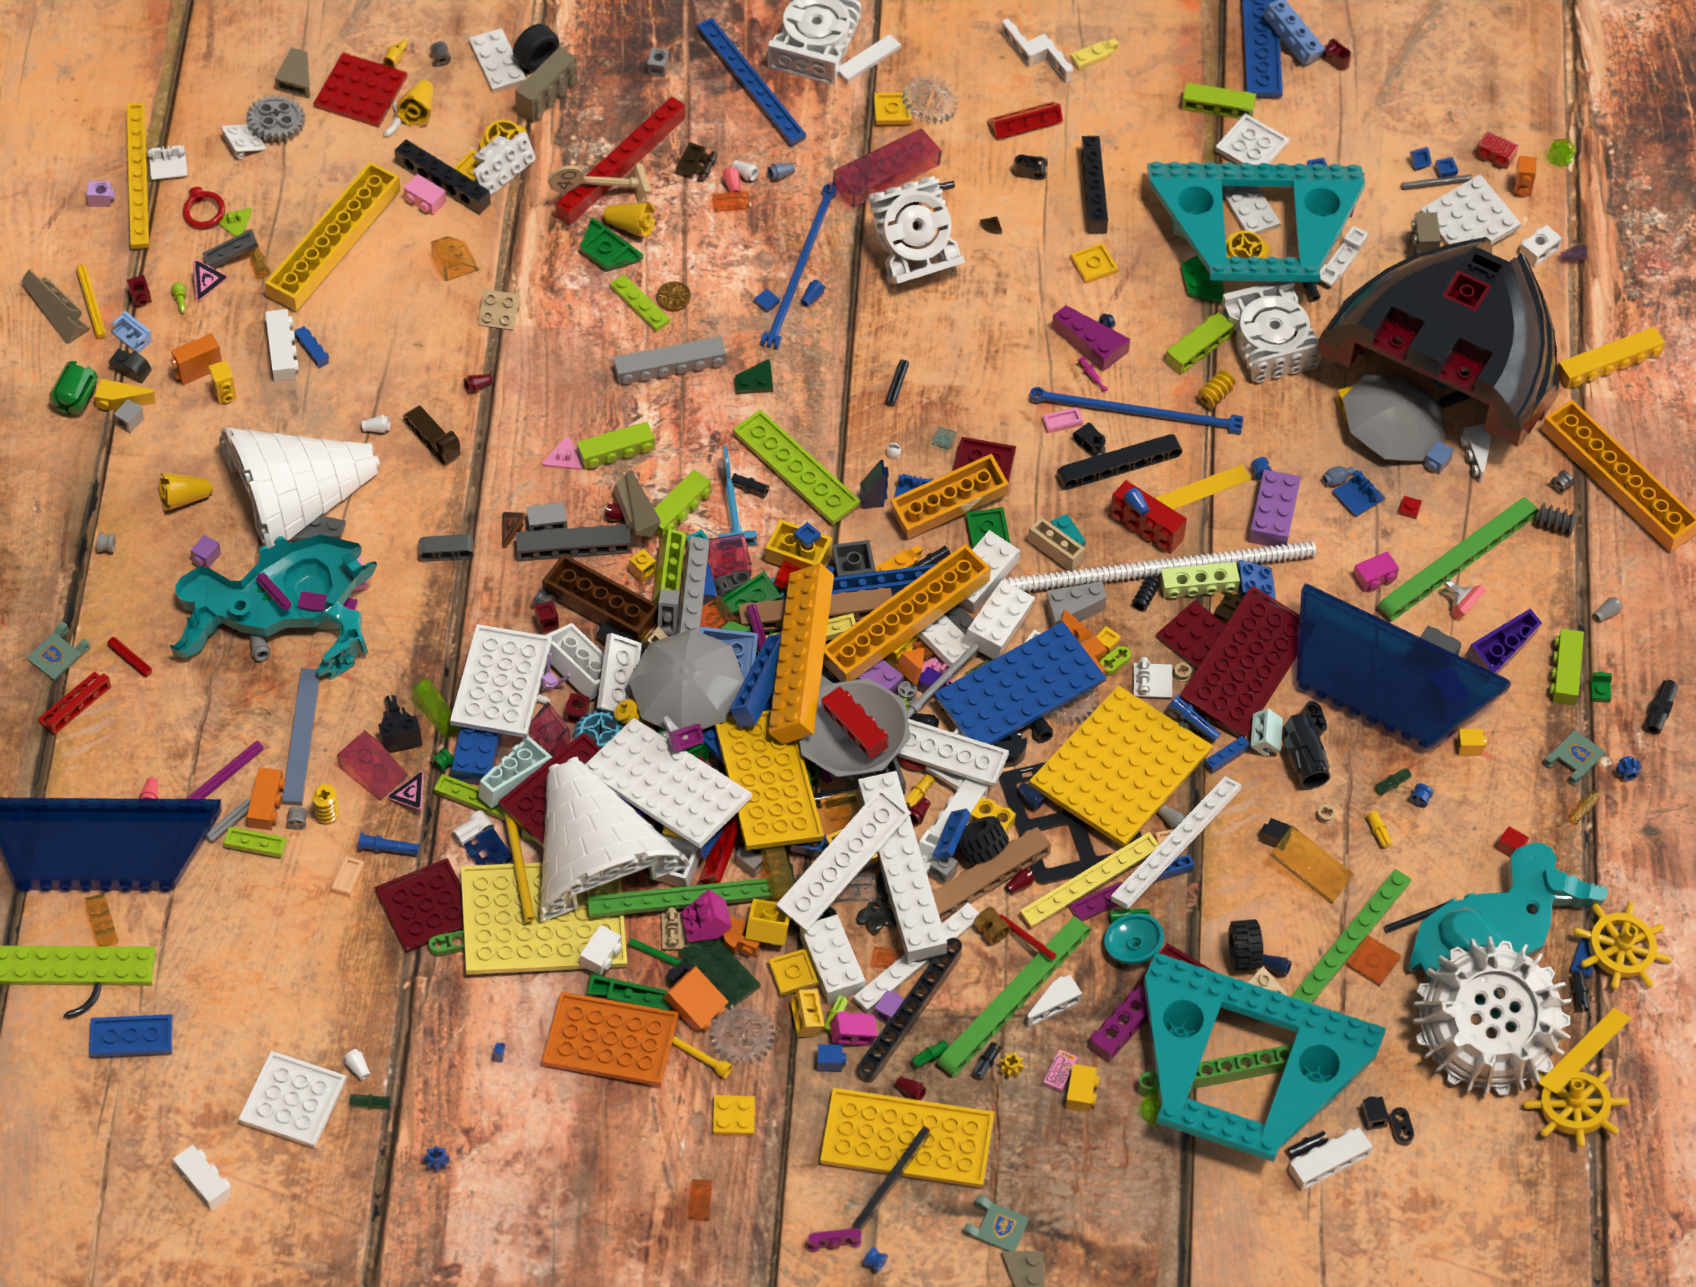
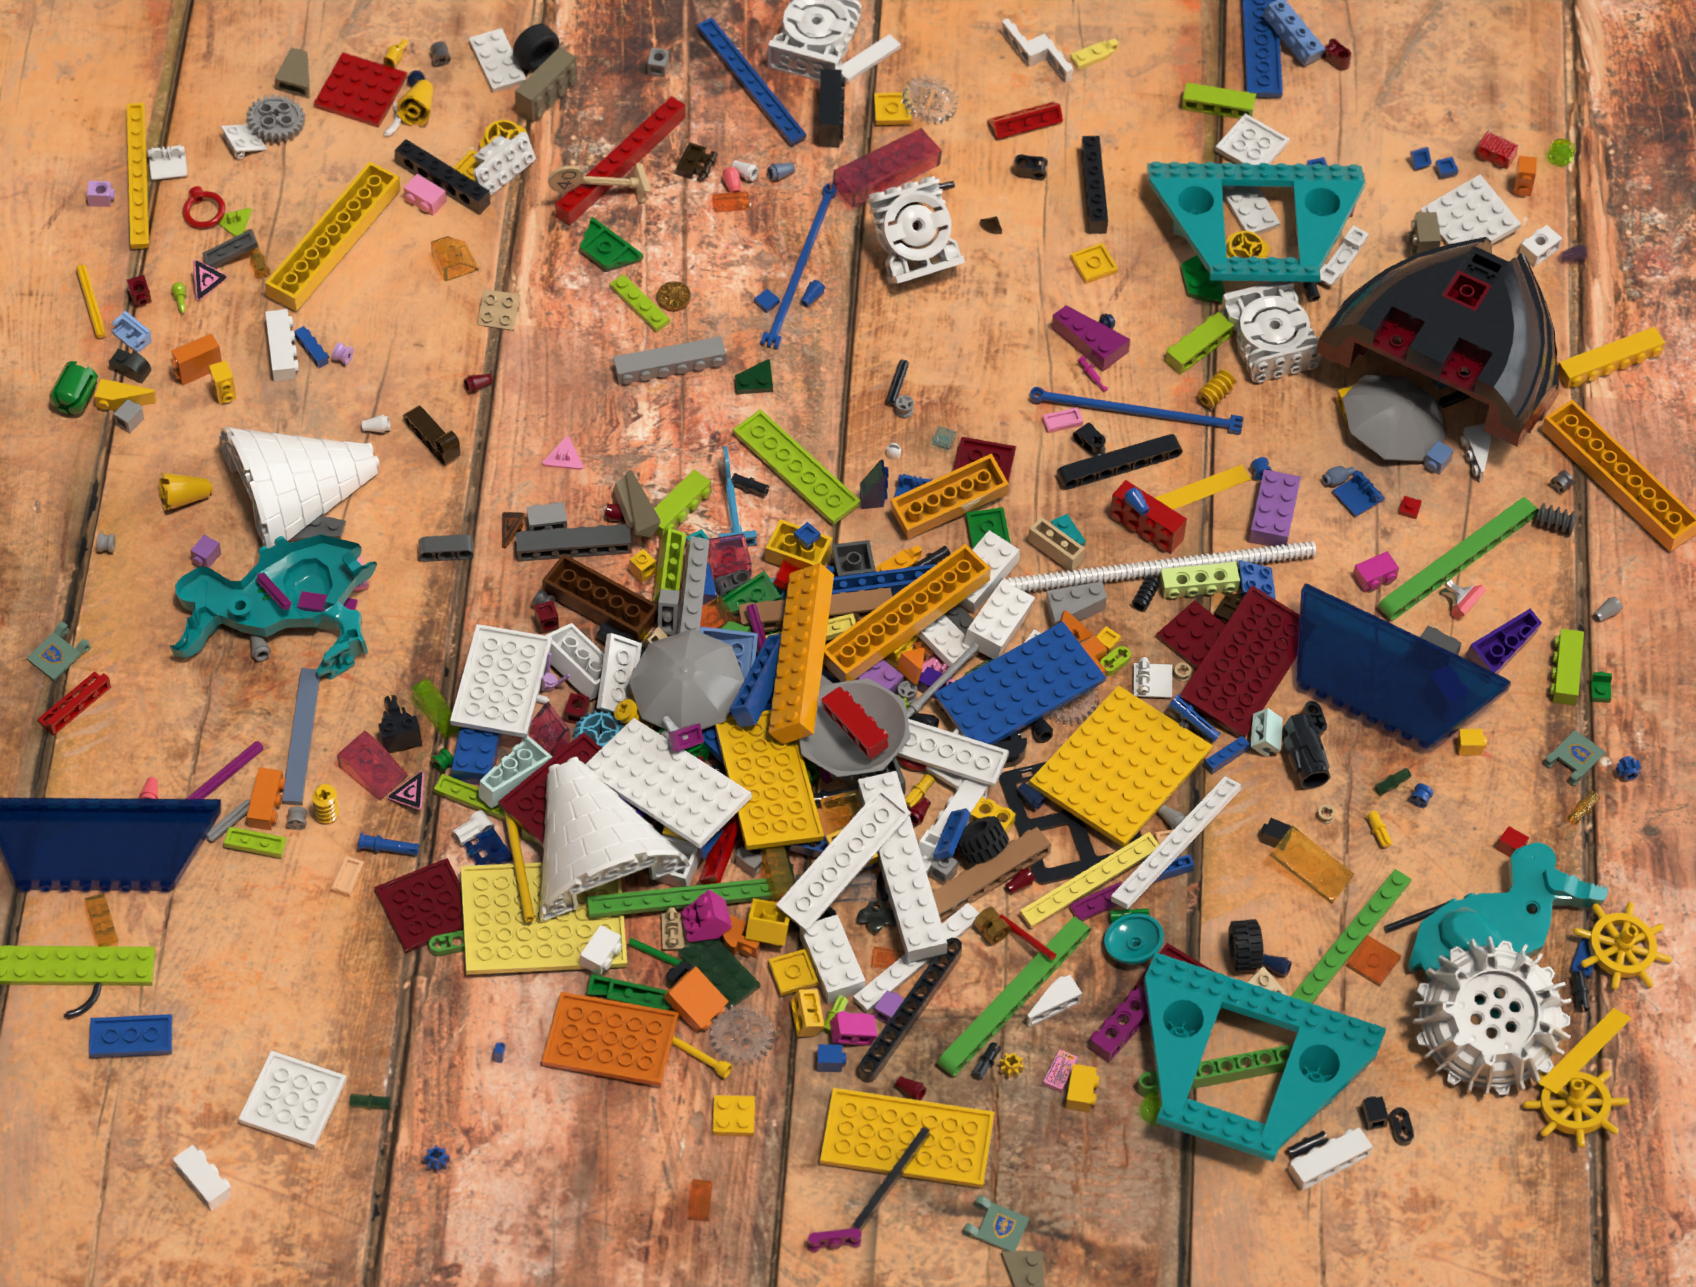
dark tan wedge [22,269,90,344] -> none
red axle [107,637,152,677] -> none
white cone [344,1049,371,1080] -> none
lime brick [577,421,655,470] -> none
yellow cone [603,202,655,238] -> none
blue wheel [863,1246,888,1273] -> none
green axle [911,1039,949,1068] -> none
dark grey bar [1401,174,1473,190] -> none
black piece [1644,679,1679,735] -> none
none -> lavender wheel [332,342,354,365]
none -> dark blue plate [407,70,425,87]
none -> black brick [818,69,845,148]
none -> light grey wheel [895,395,914,419]

